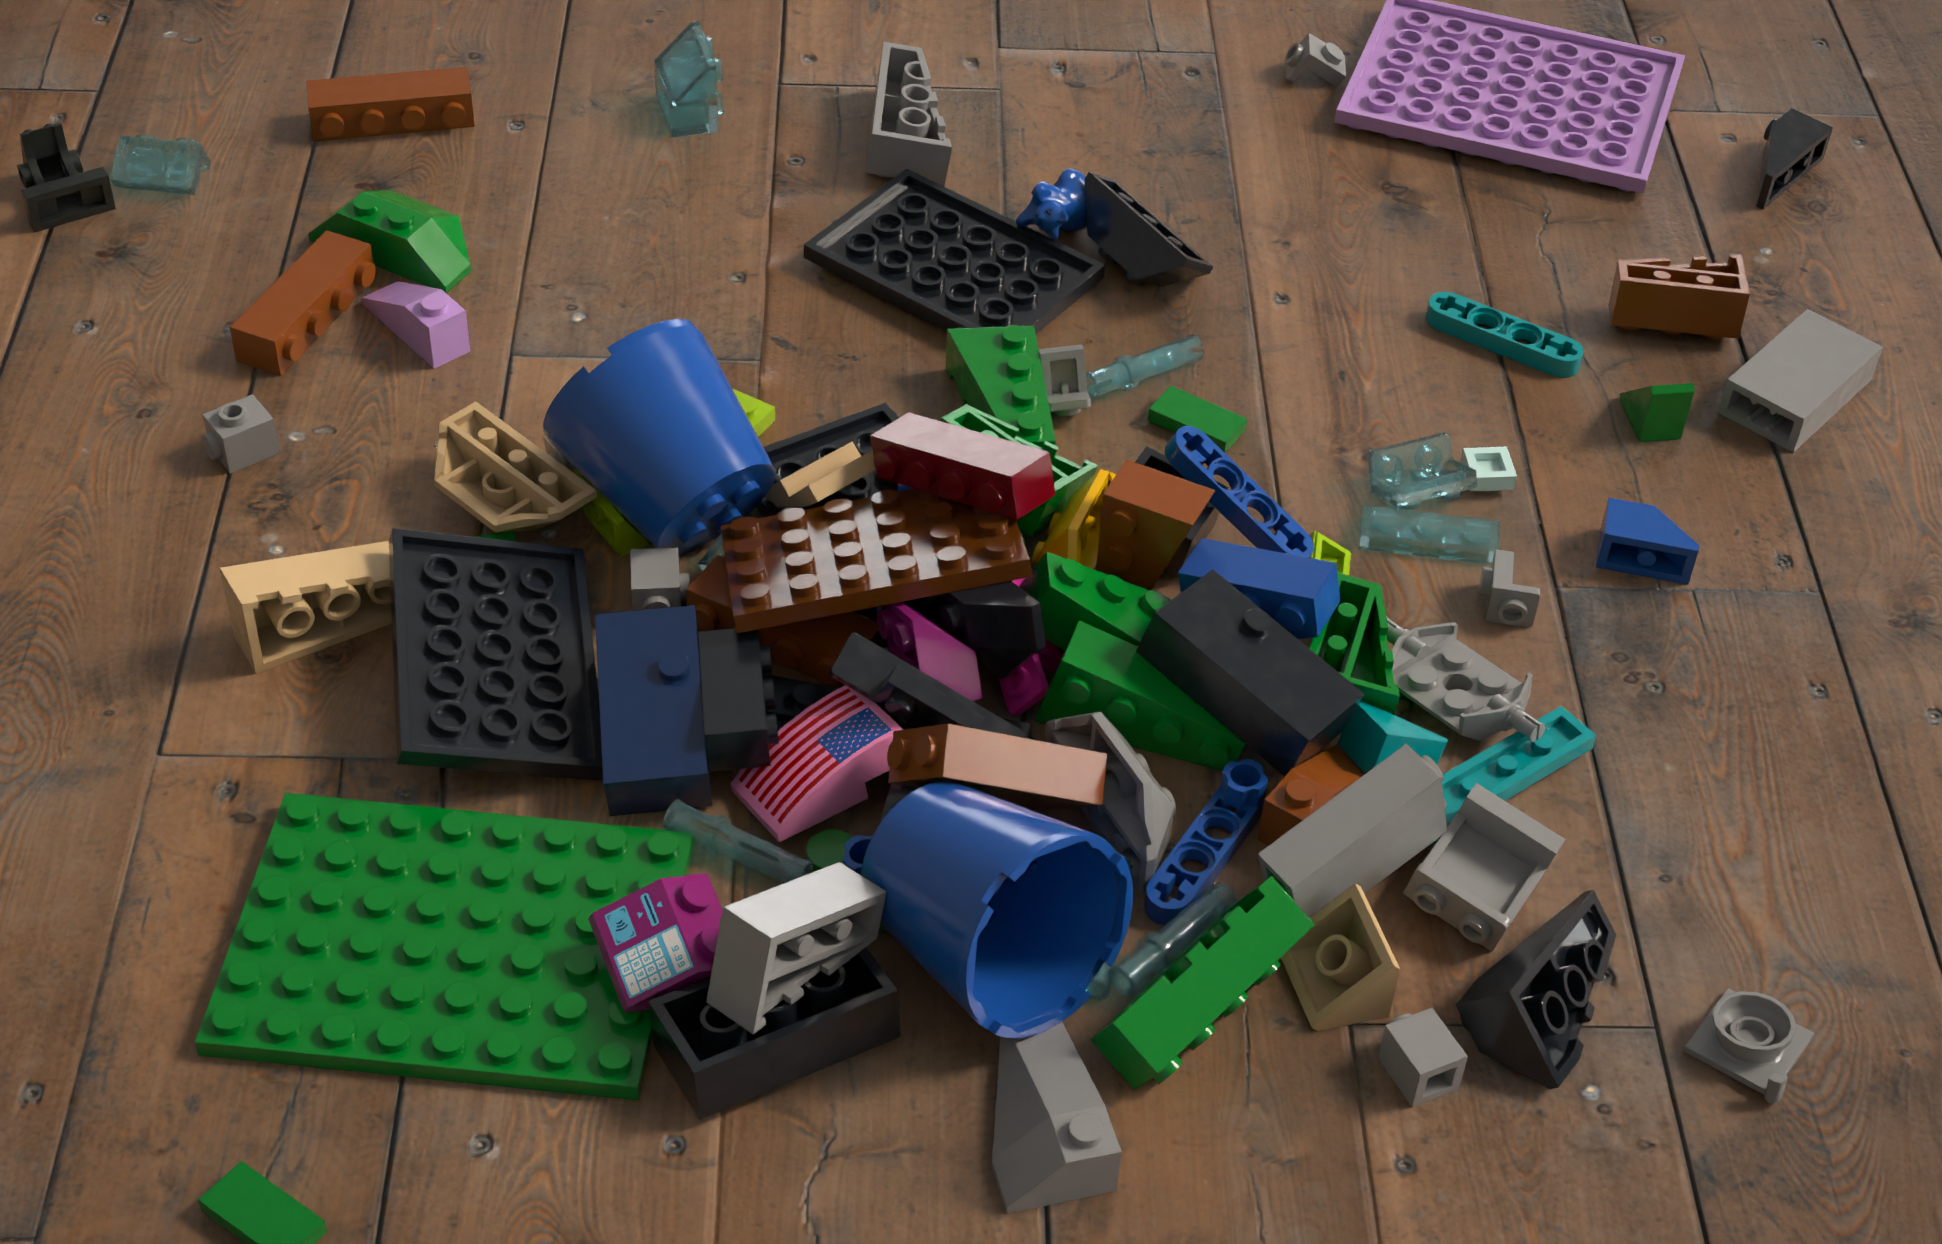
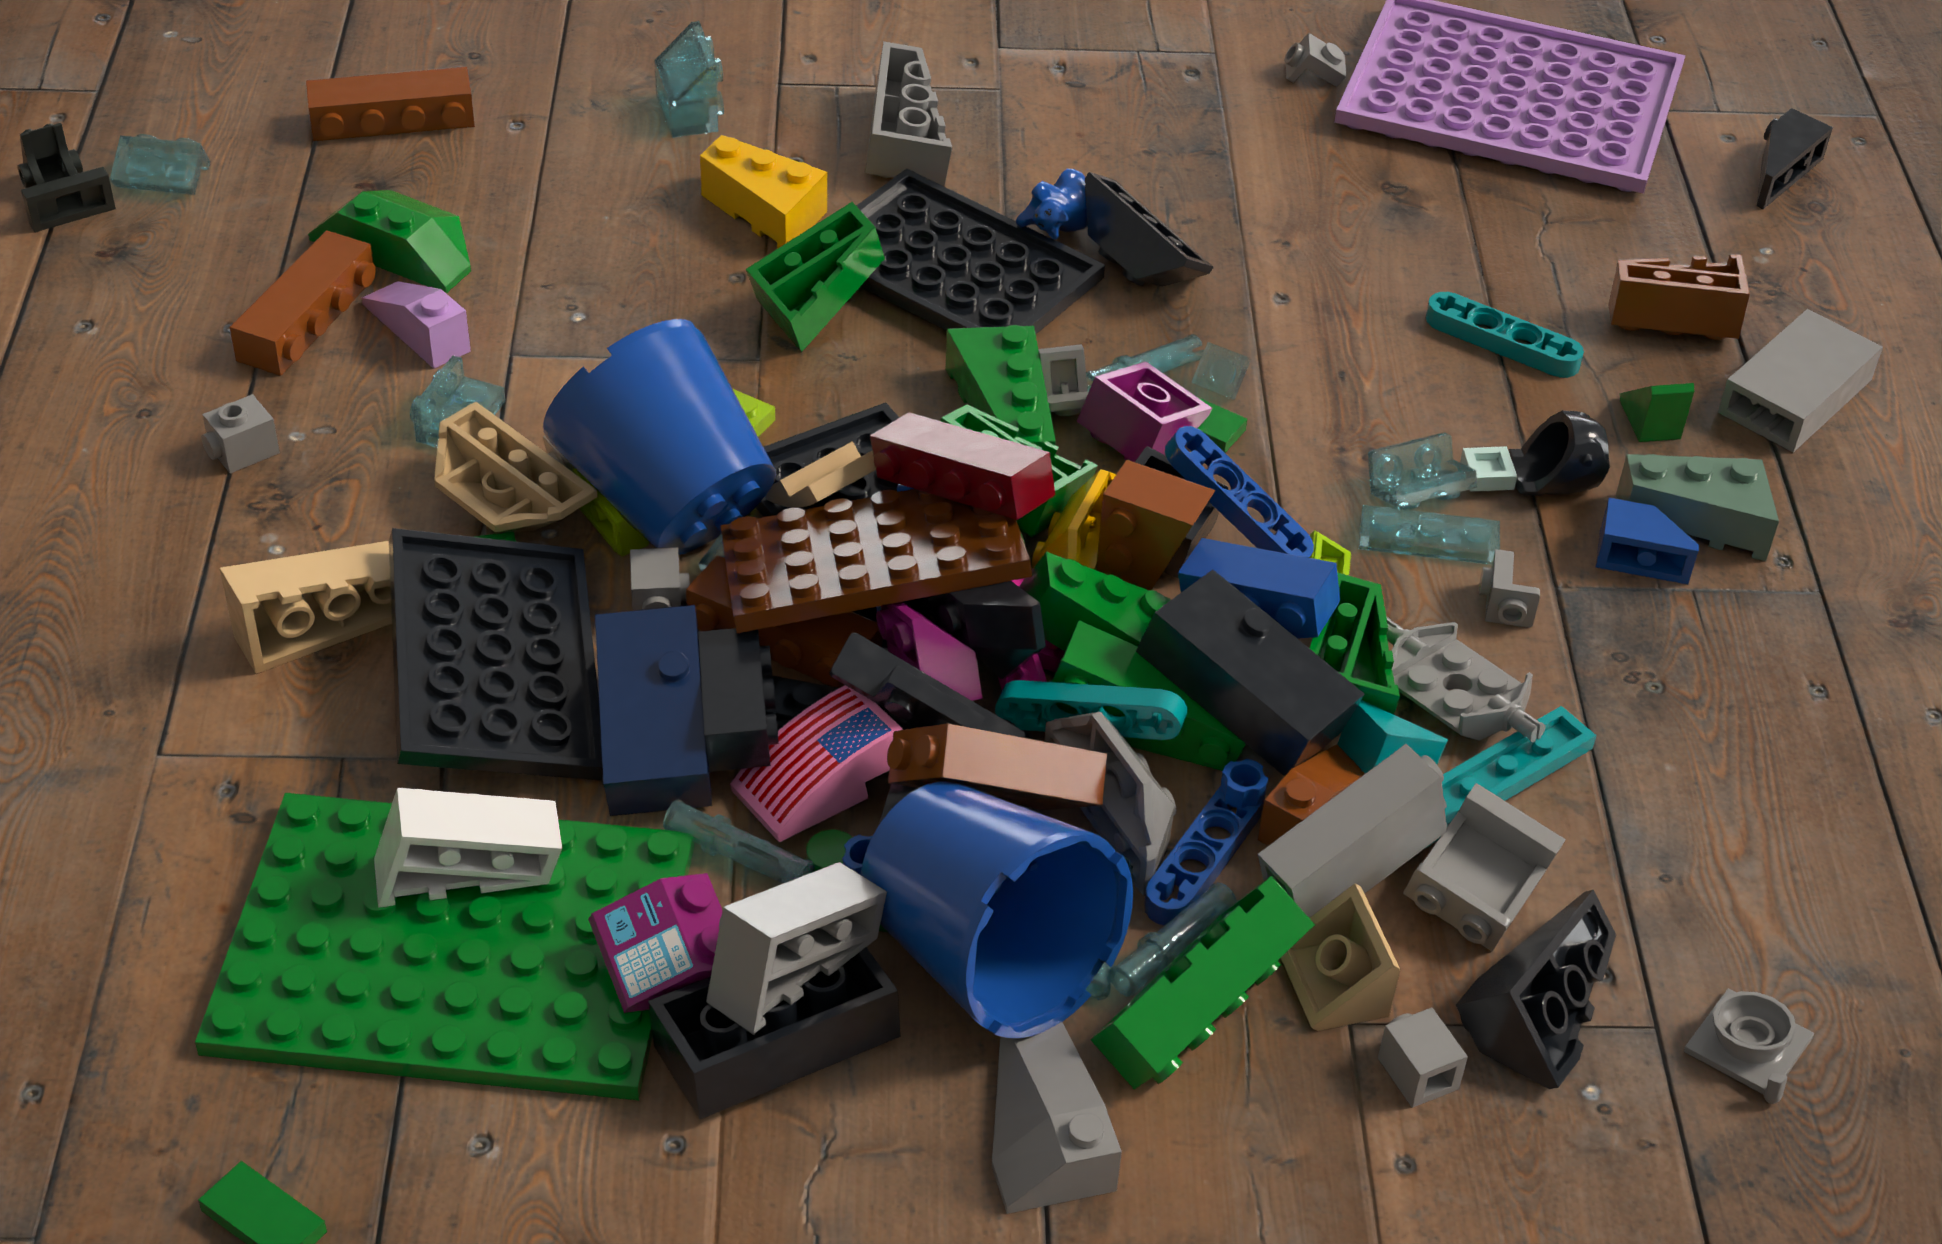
none -> white wedge [374,788,562,908]
none -> clear light blue bracket [410,355,506,448]
none -> yellow wedge [700,135,827,249]
none -> green wedge [746,202,885,352]
none -> teal beam [995,680,1187,740]
none -> magenta slope [1076,362,1212,462]
none -> clear light blue plate [1192,342,1251,400]
none -> black helmet [1509,410,1610,496]
none -> sand green wedge [1616,454,1779,562]

